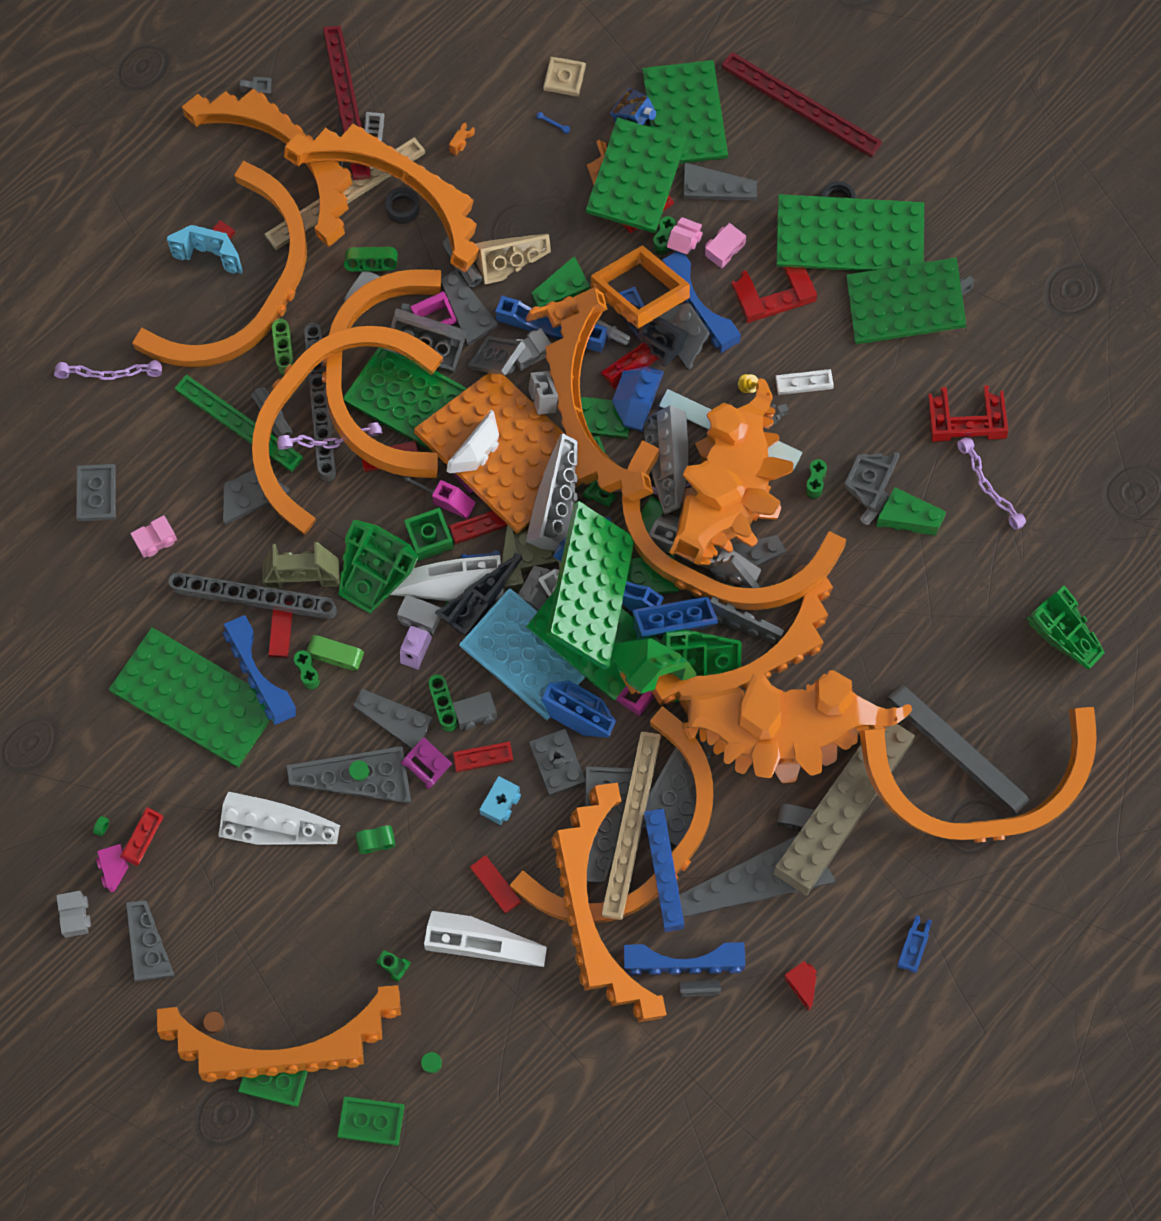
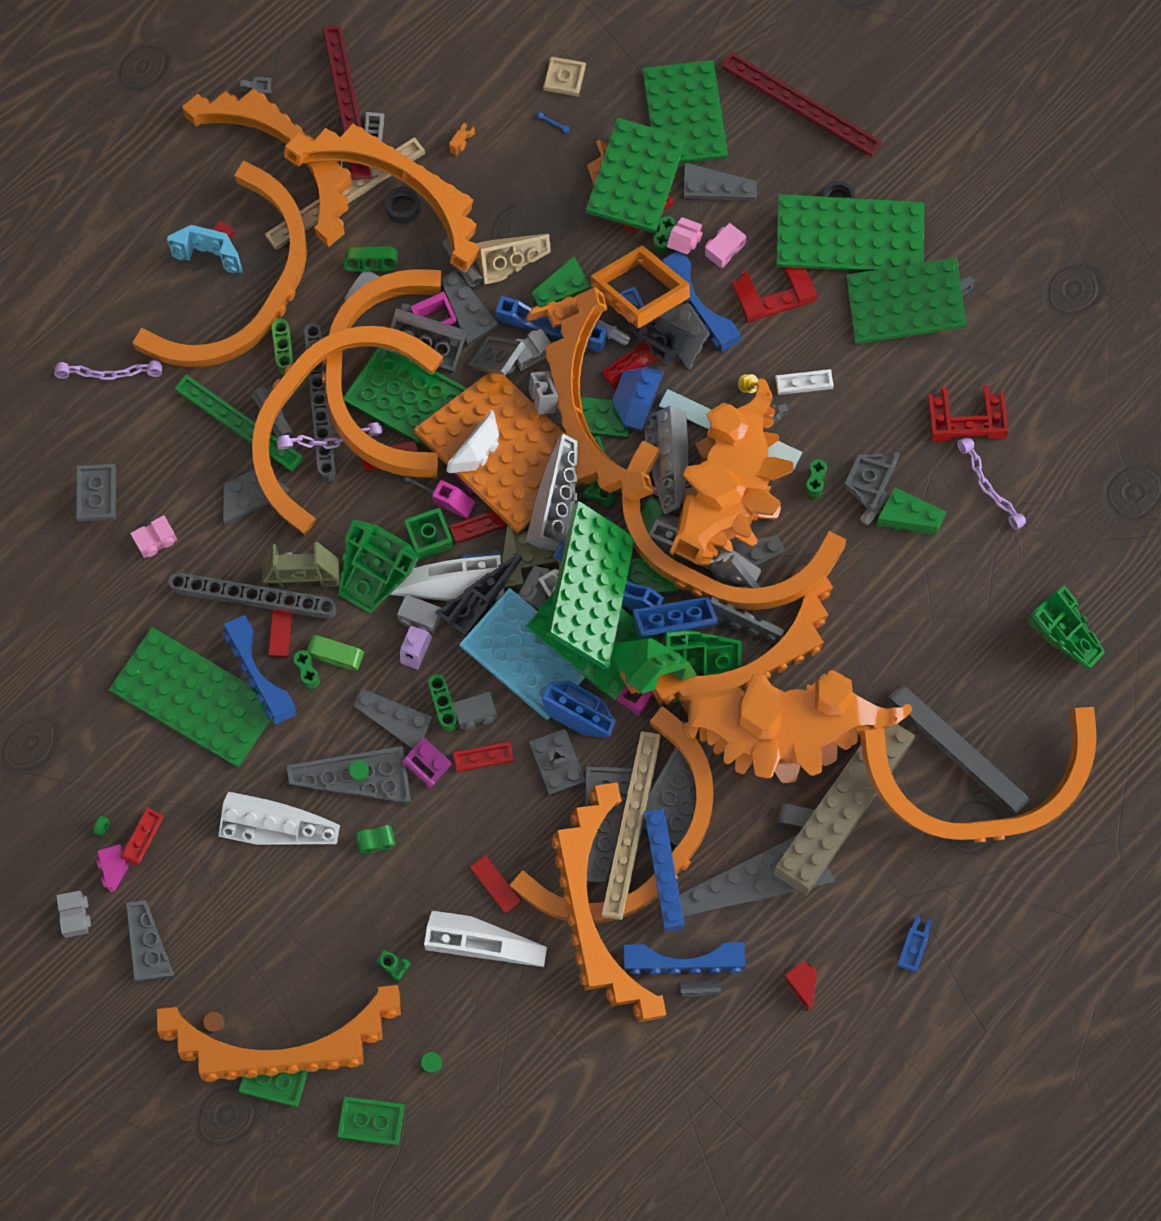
medium azure brick [480,776,521,825] -> none
torso [610,87,656,125] -> none

